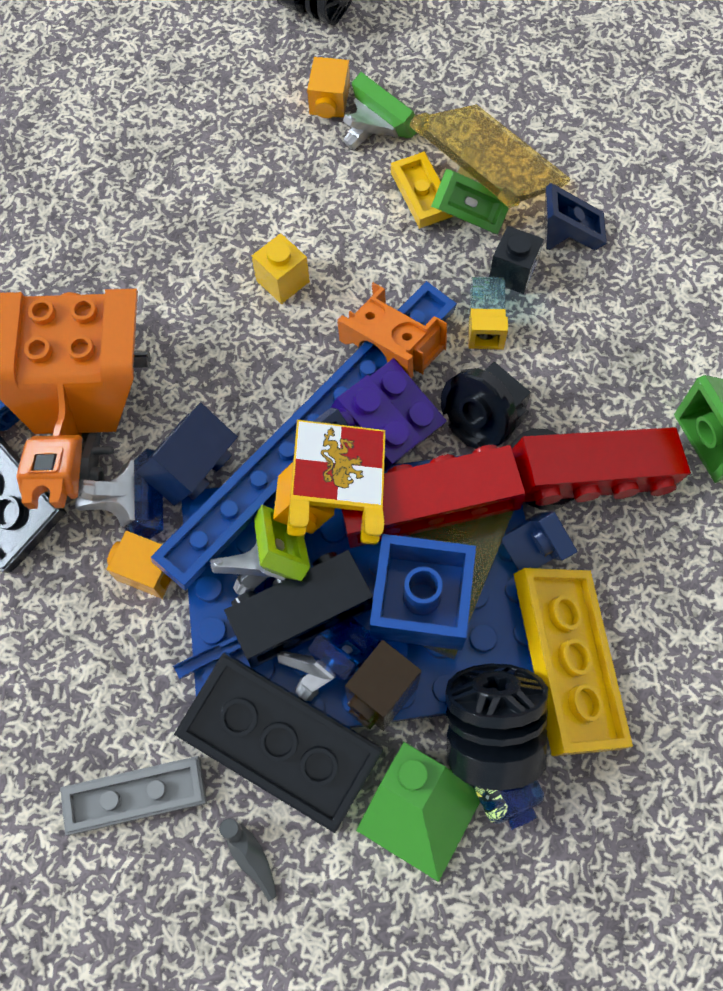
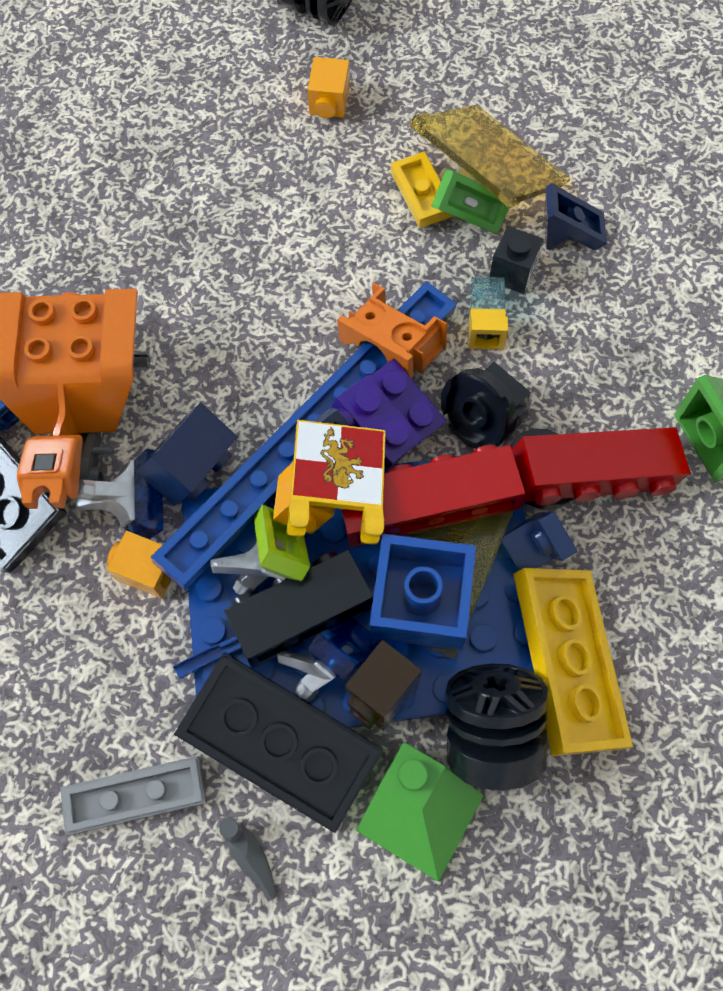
yellow brick [251,233,310,304] -> none
piece [343,72,420,150] -> none
clear blue head [474,780,544,830] -> none

